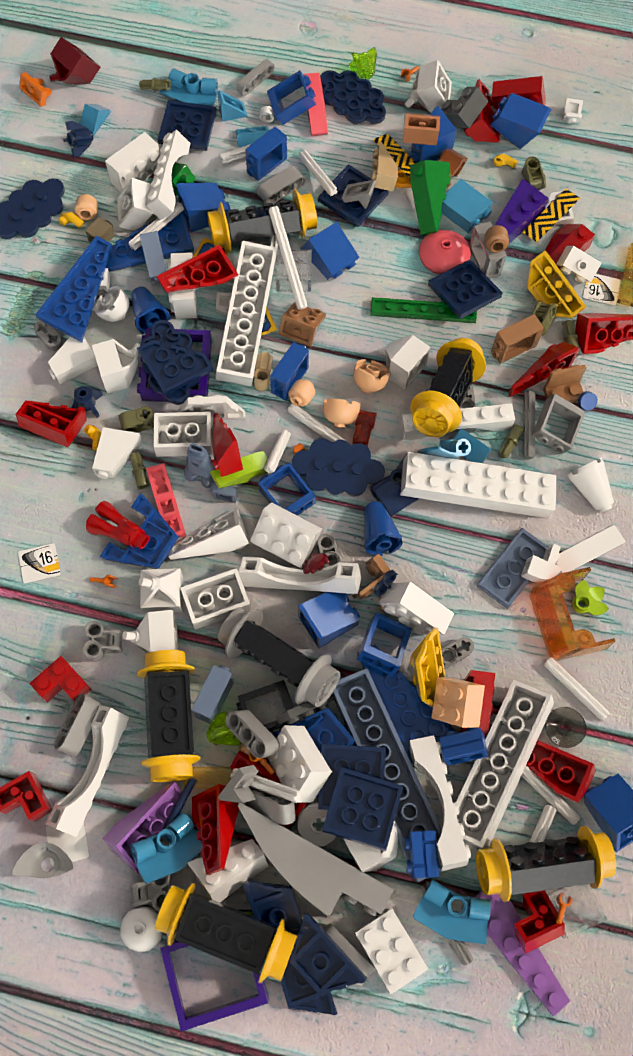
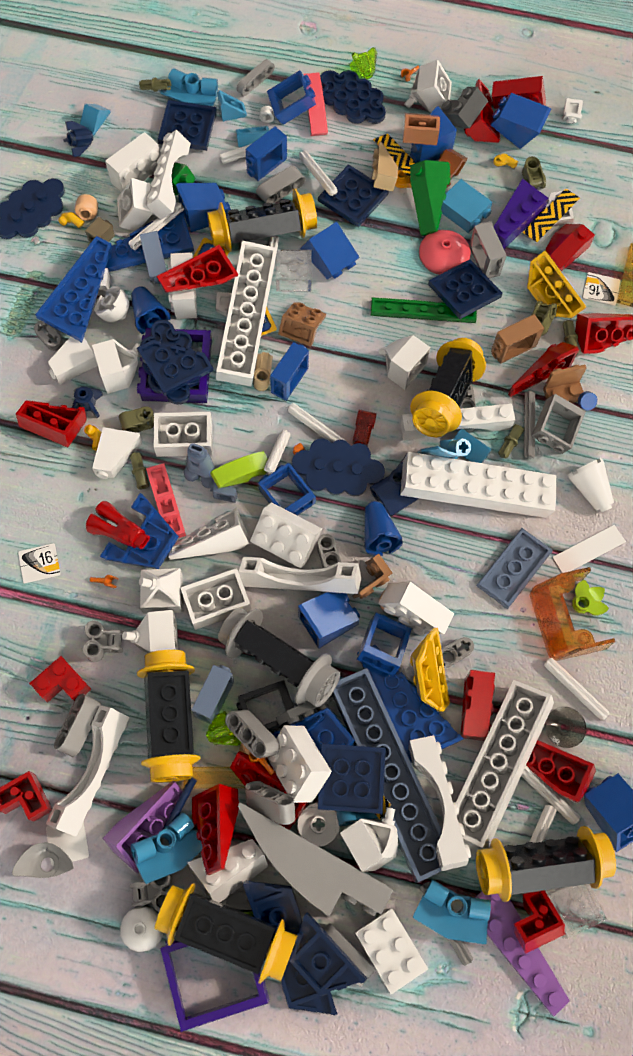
orange tile [19,72,52,107] -> none
dark red piece [49,37,101,85] -> none
white wing [176,395,245,420] -> none
red wedge [211,413,243,477] -> none
light grey slope [218,765,258,803] -> none
white axle [230,768,302,803] -> none
white axle [269,206,307,310] -> none
light nougat head [288,379,315,407] -> none
dark red piece [302,553,330,574] -> none
dark blue plate [322,767,403,852] -> none
light nougat cylinder [323,398,361,428] -> none
light grey slope [342,180,376,209] -> none
light nougat cylinder [353,359,391,393] -> none
dark blue piece [374,570,398,597] -> none
blue brick [404,831,439,879] -> none
light nougat brick [432,677,485,727] -> none
blue brick [440,727,488,766] -> none
medium nougat head [485,225,509,253] -> none
white brick [521,544,562,583] -> none
white brick [556,246,601,283] -> none
orange hand [556,893,572,924] -> none

